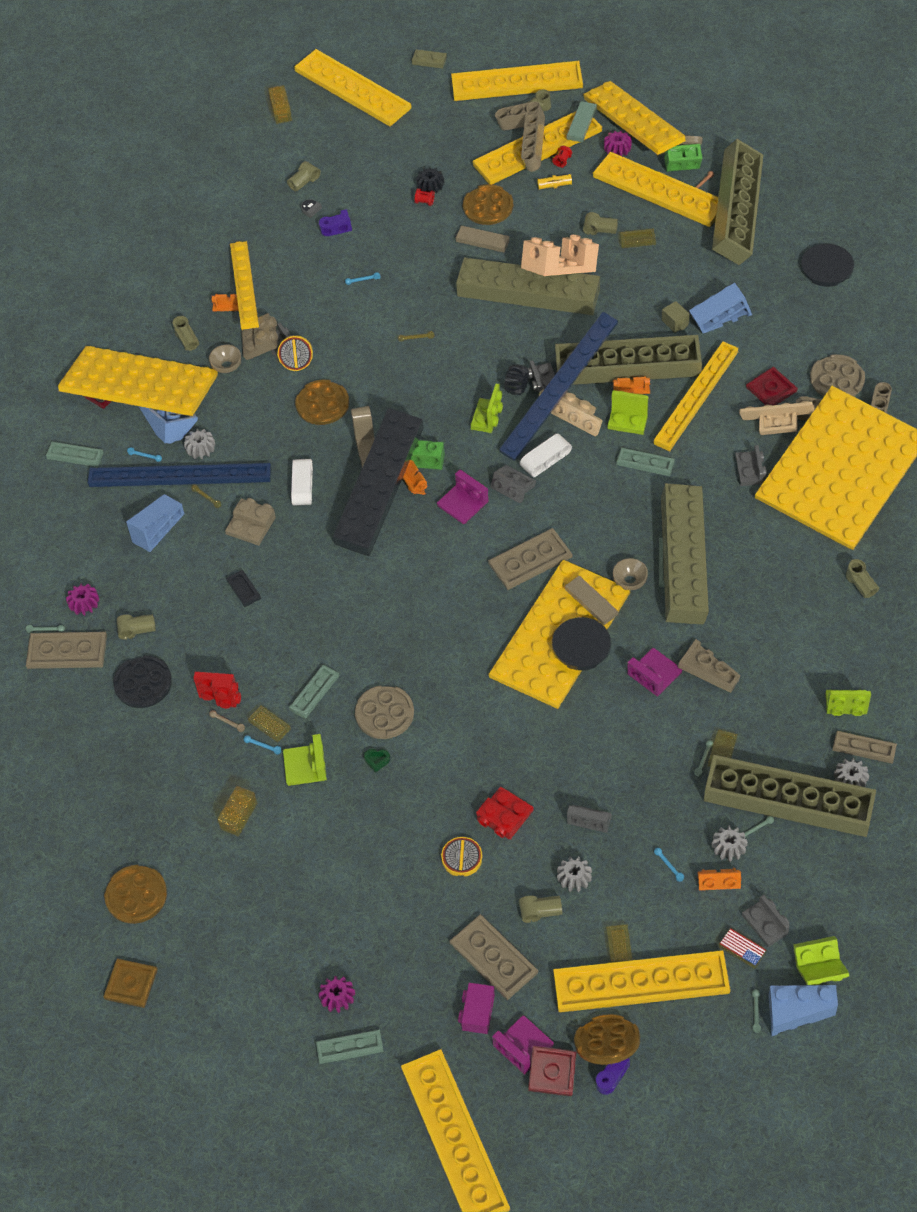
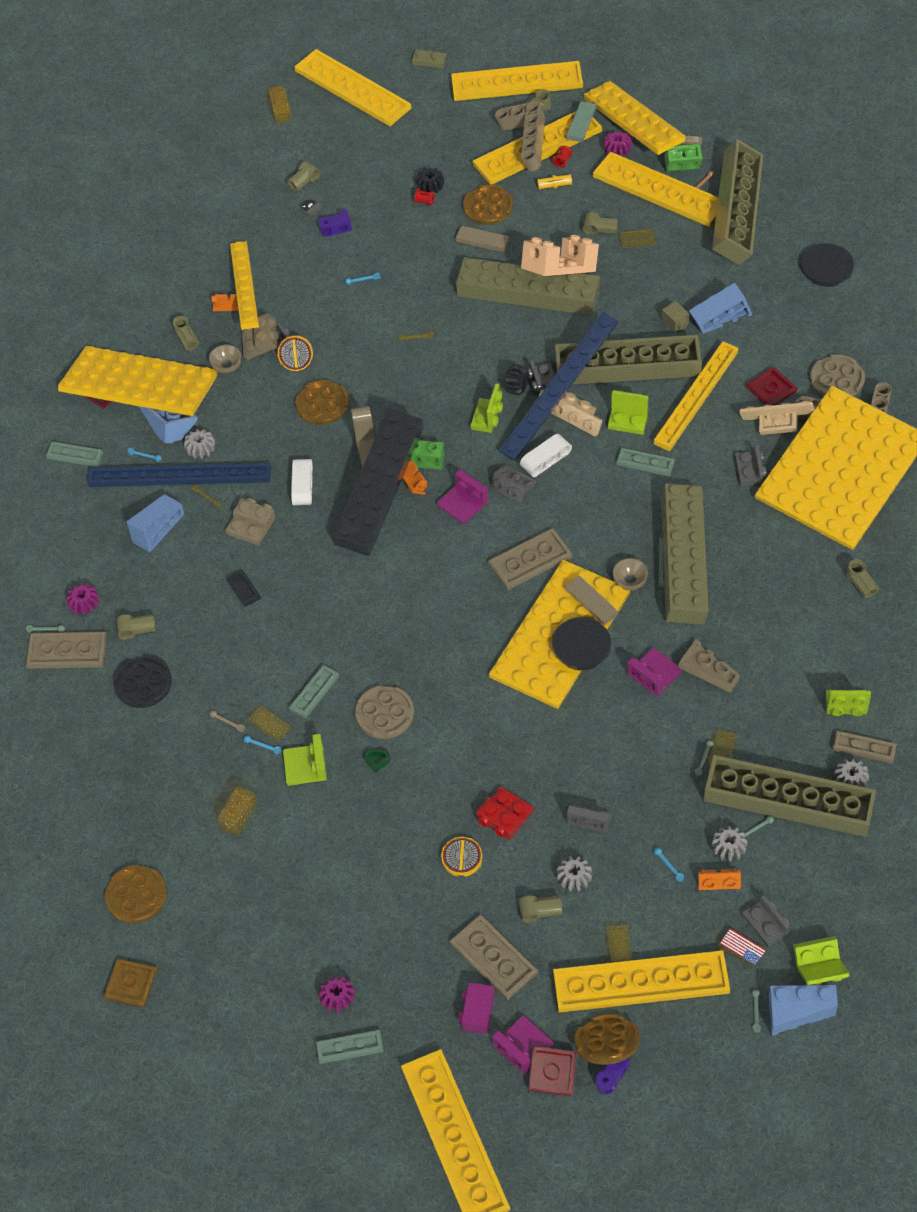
red plate [194,672,241,709] -> none
orange hinge [613,376,650,394] -> none

